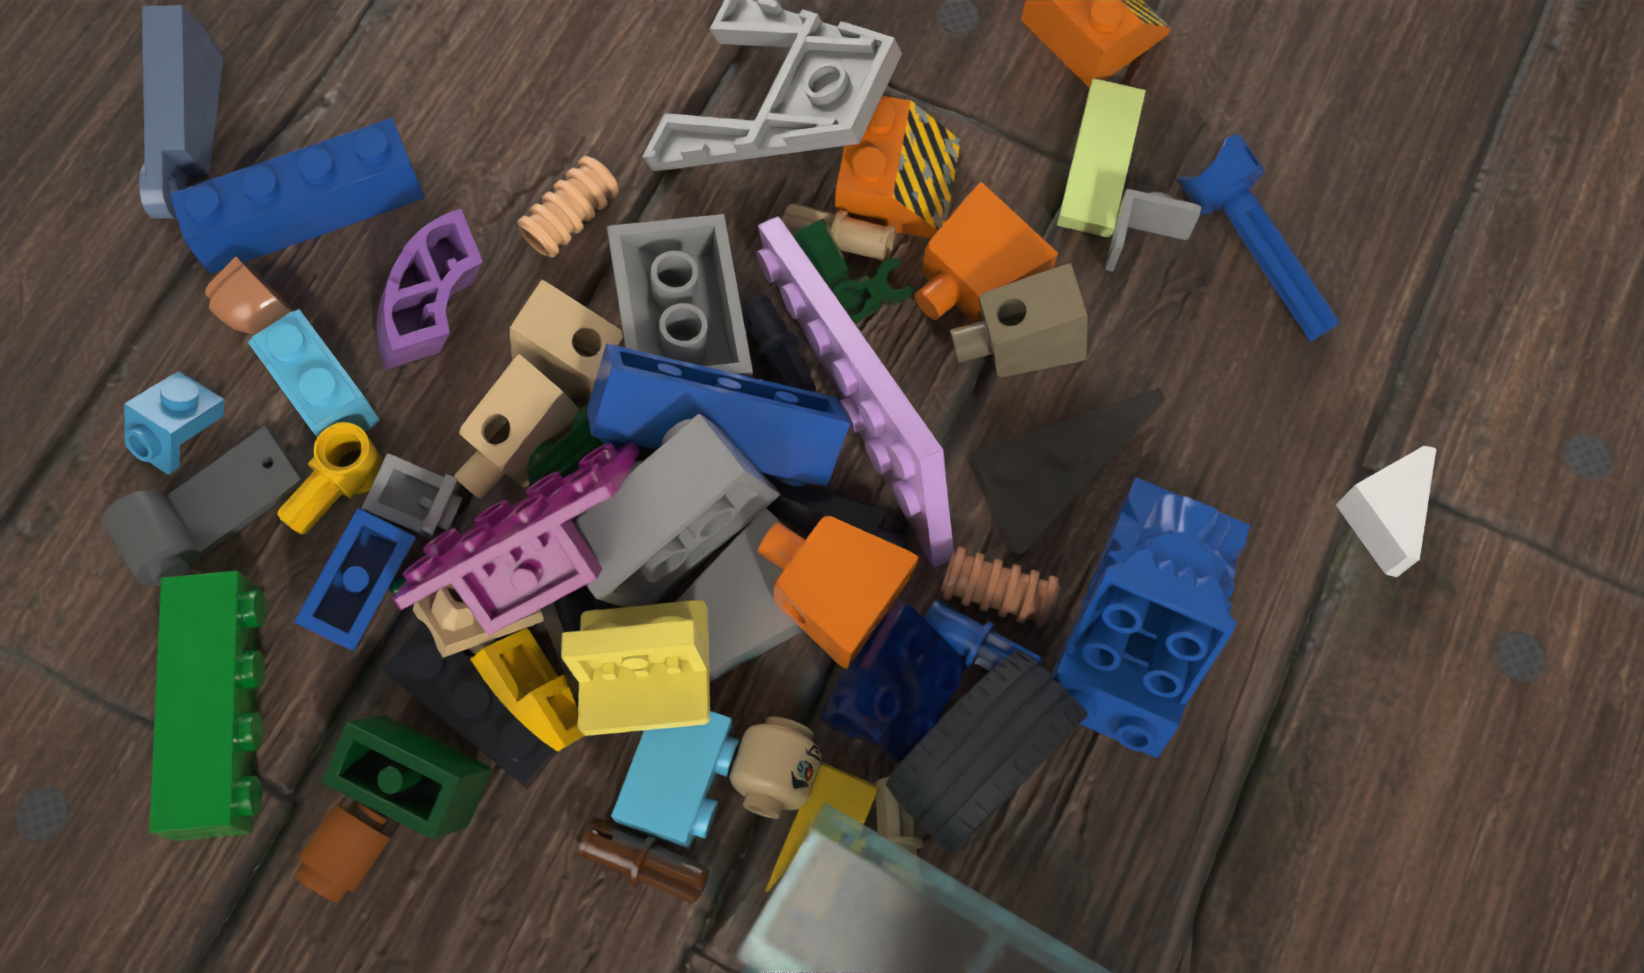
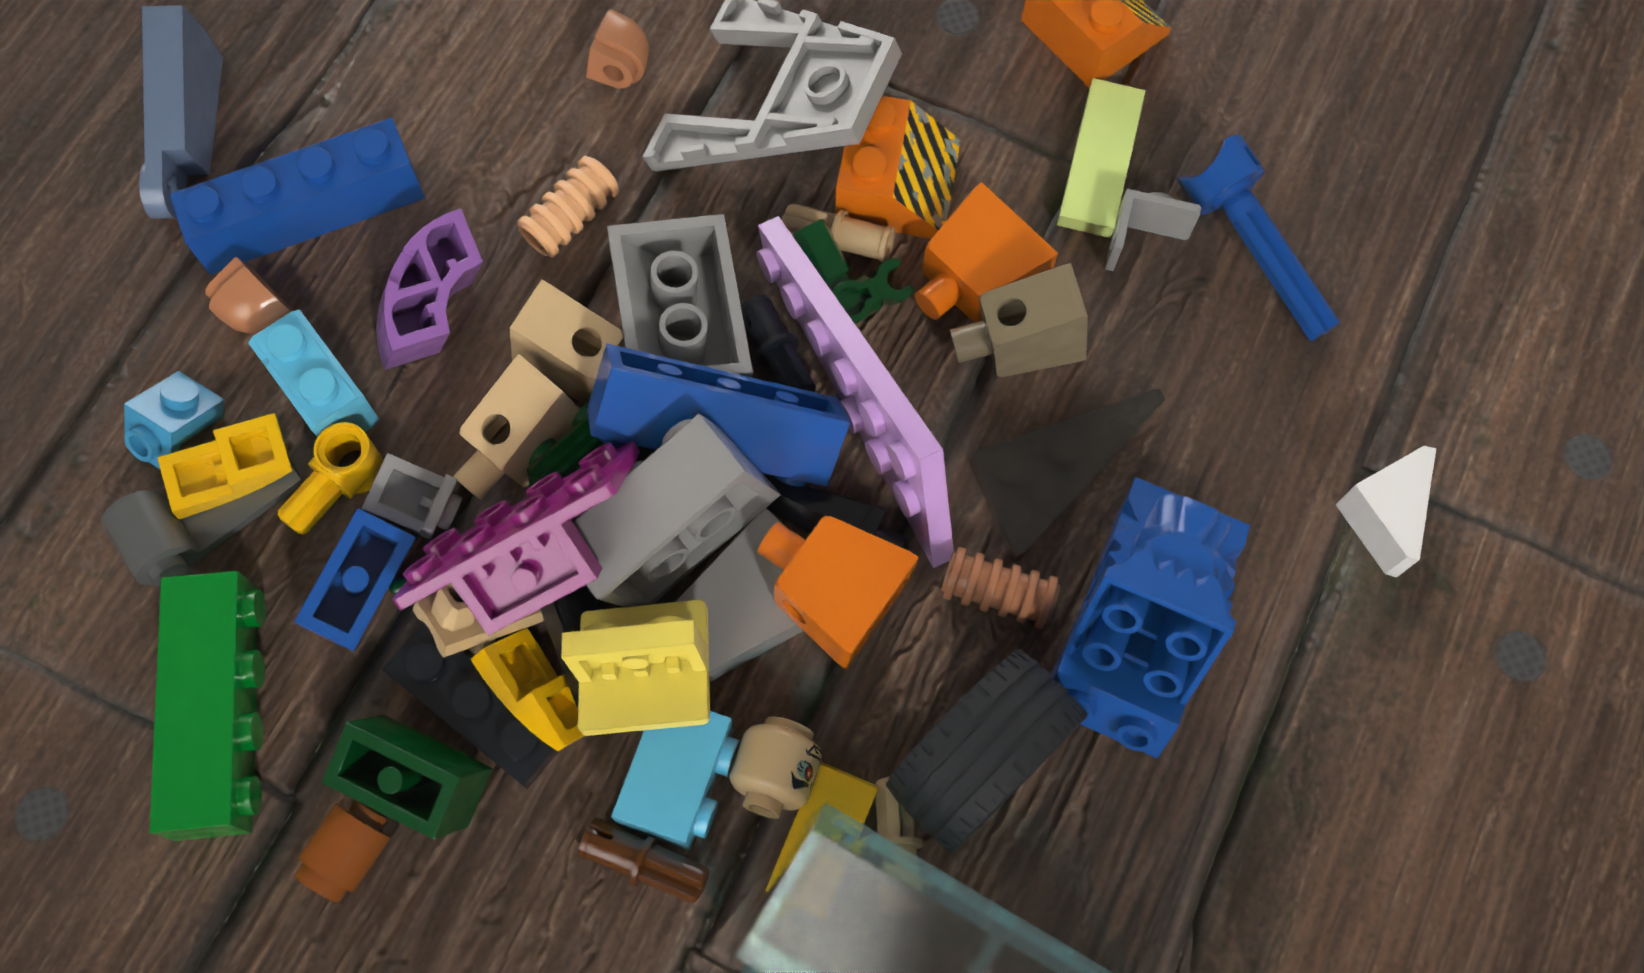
clear blue bracket [819,601,967,765] -> none
blue axle [919,599,1042,671] -> none
none -> yellow slope [157,413,293,520]
none -> nougat piece [586,9,650,89]

